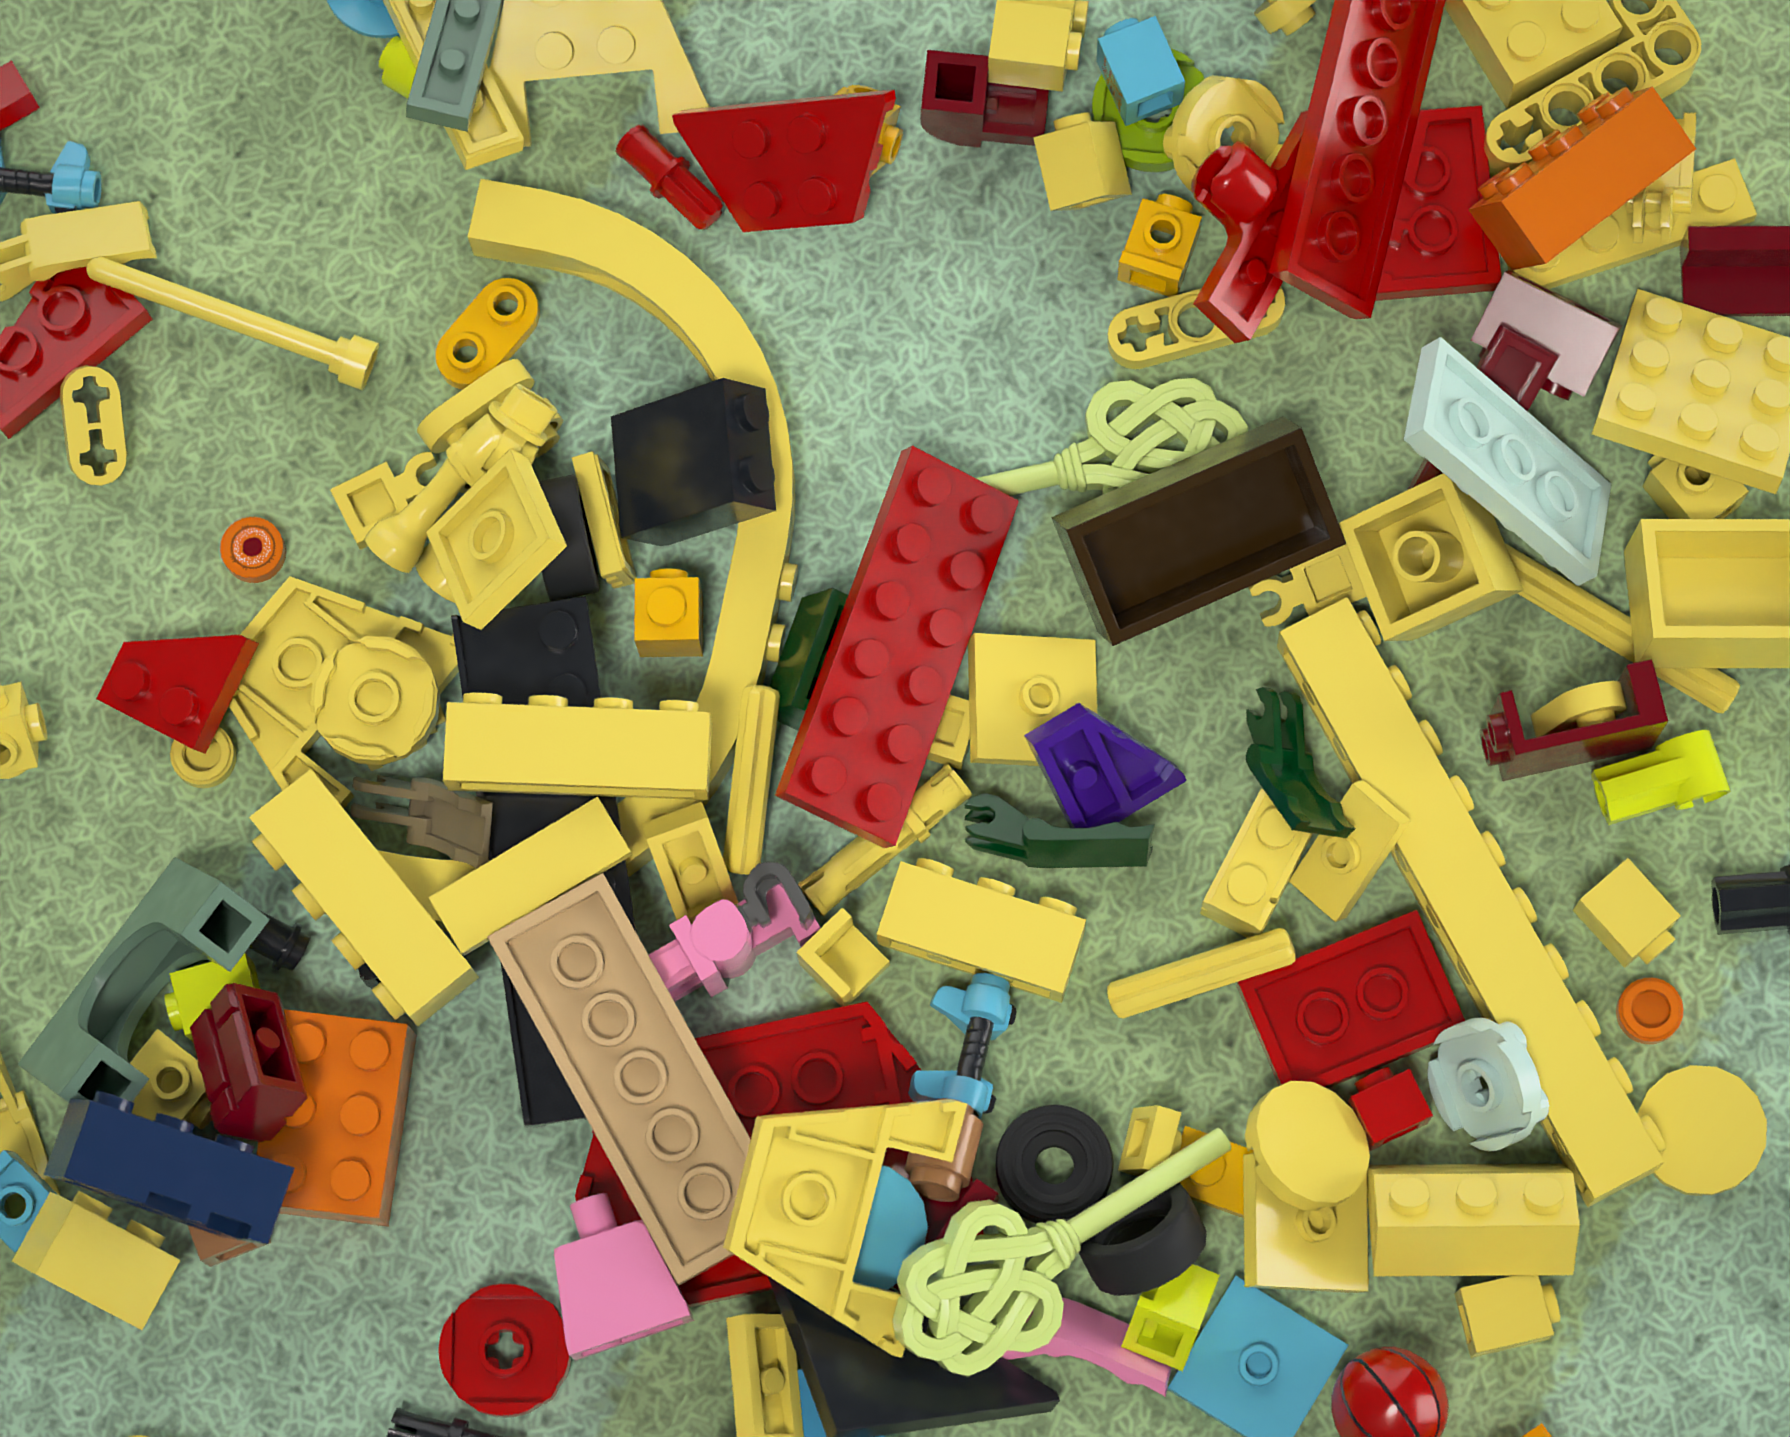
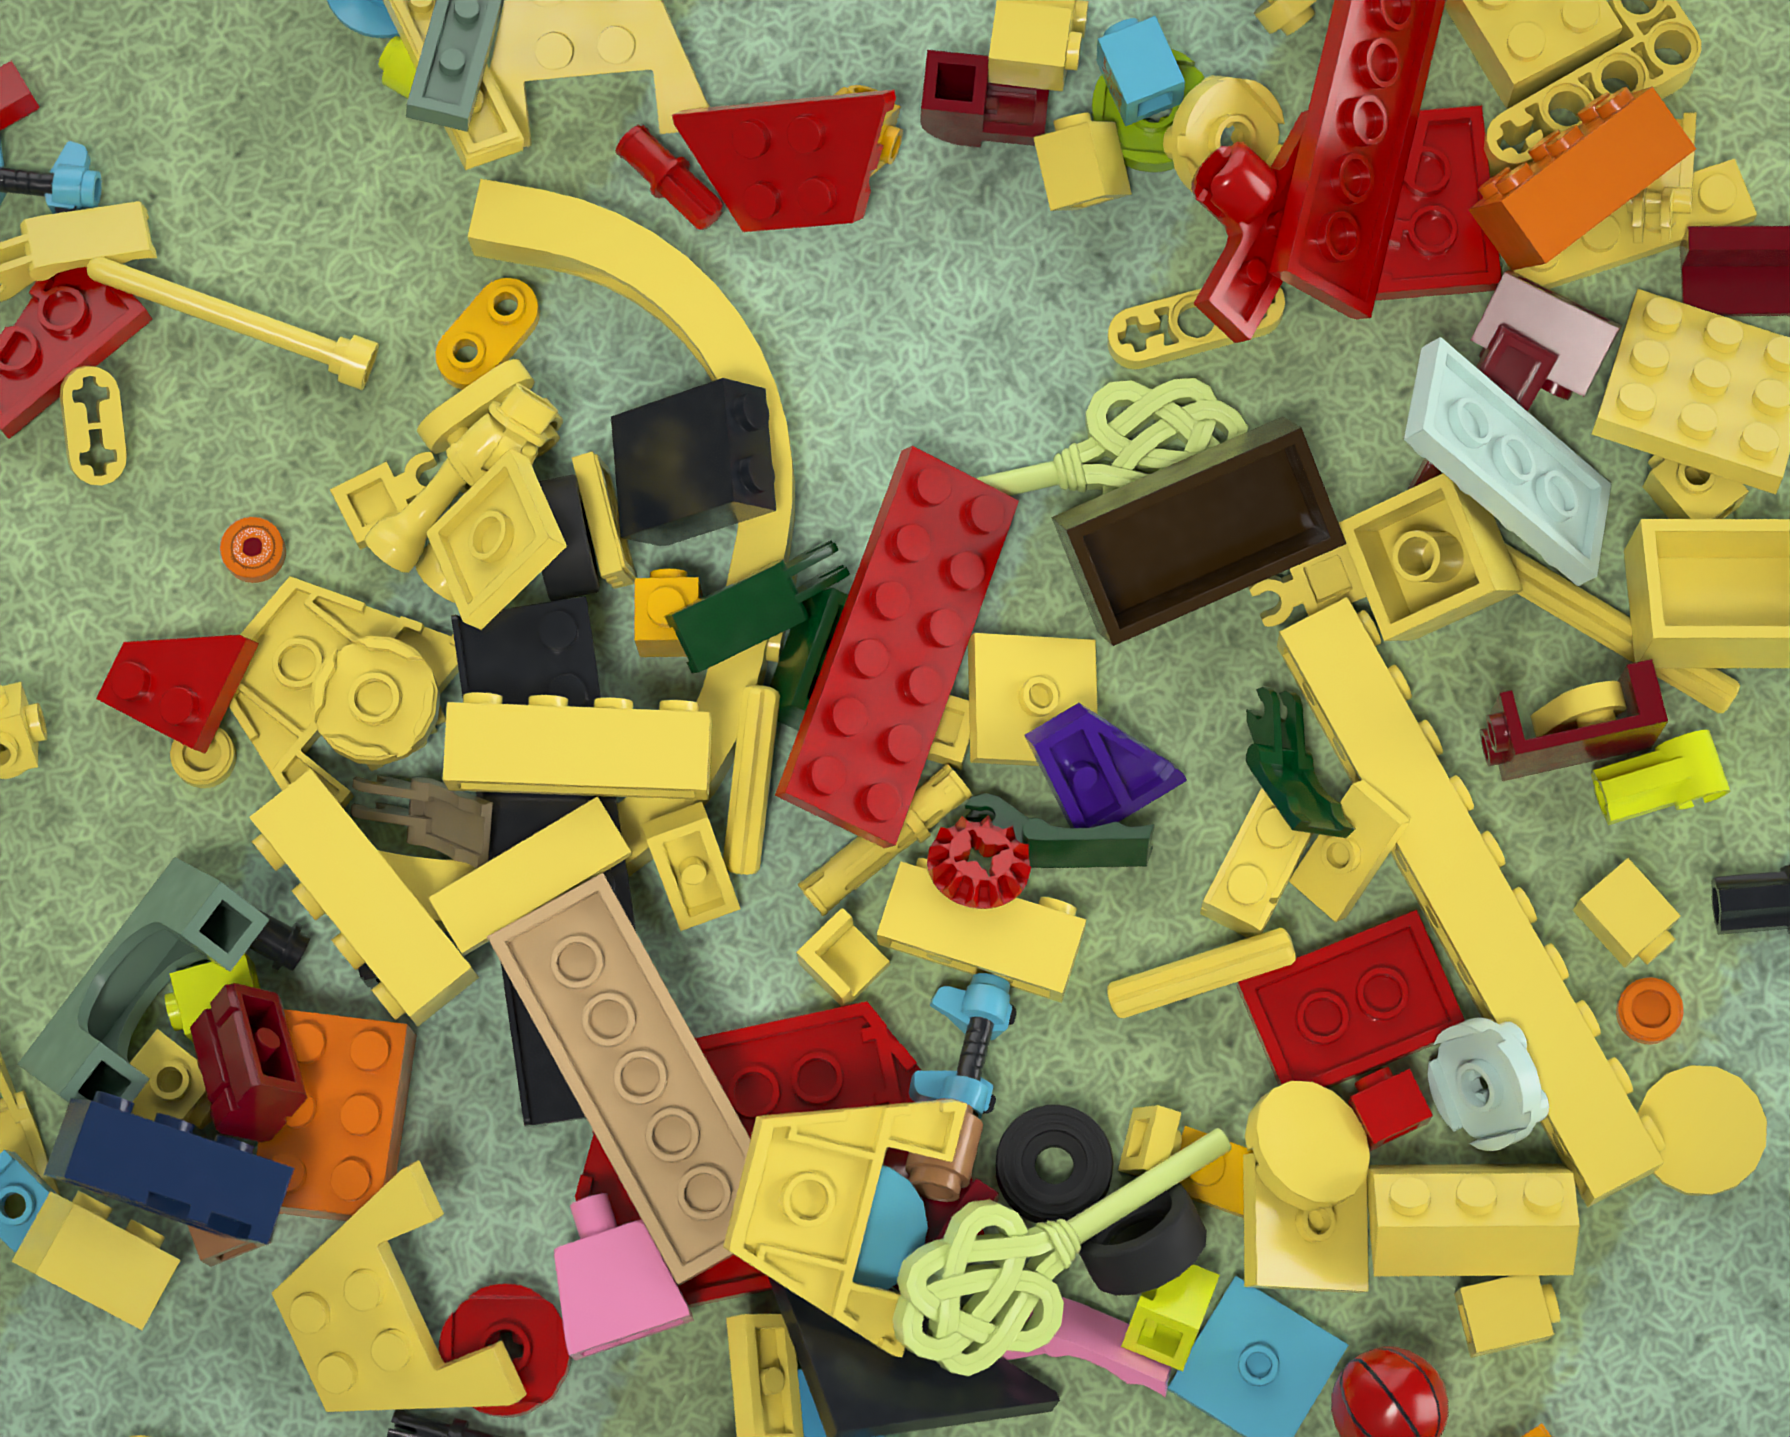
bright pink hips [649,862,821,1002] -> none
yellow brick [1117,194,1202,297] -> none
none -> light yellow wing [272,1160,527,1412]
none -> dark green arm [664,540,850,674]
none -> red gear [927,815,1031,909]

